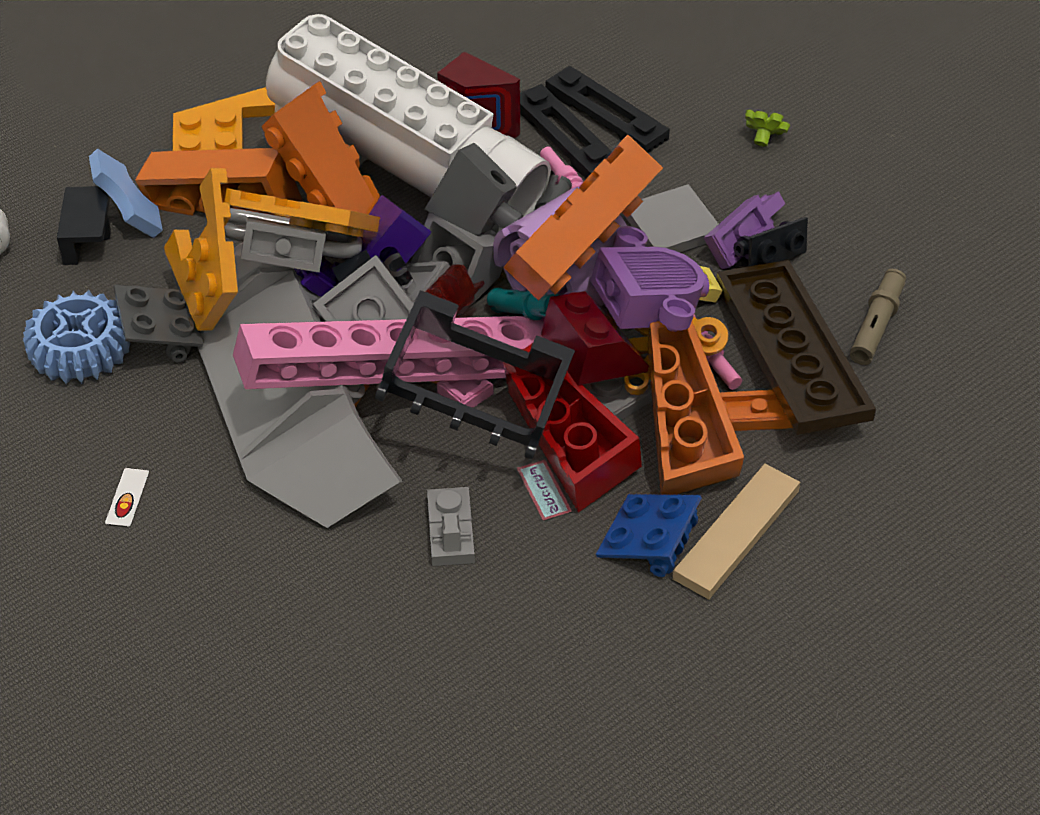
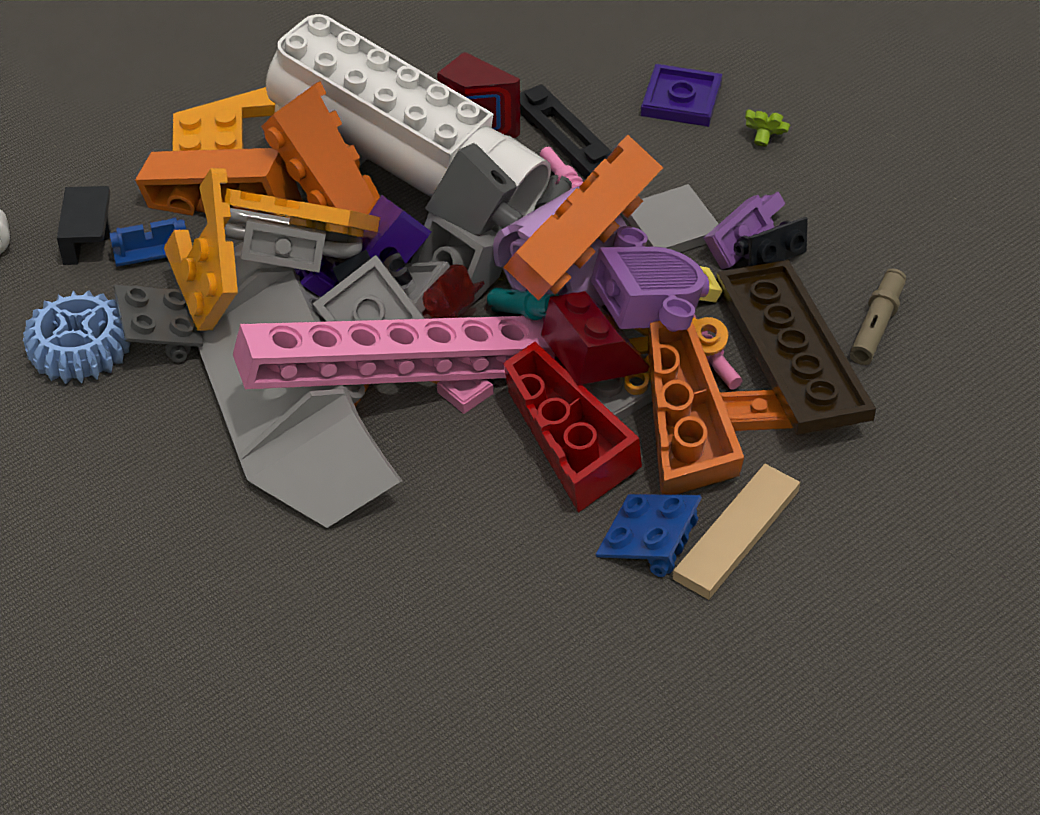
light blue tile [89,149,163,238] -> none
white sticker [105,468,149,526] -> none
black hinge [375,290,575,460] -> none
light grey hinge [427,487,475,566] -> none
clear light blue sticker [517,460,572,520] -> none
black container [545,66,670,153] -> none
none -> blue hinge [109,217,186,267]
none -> dark purple tile [641,64,723,127]

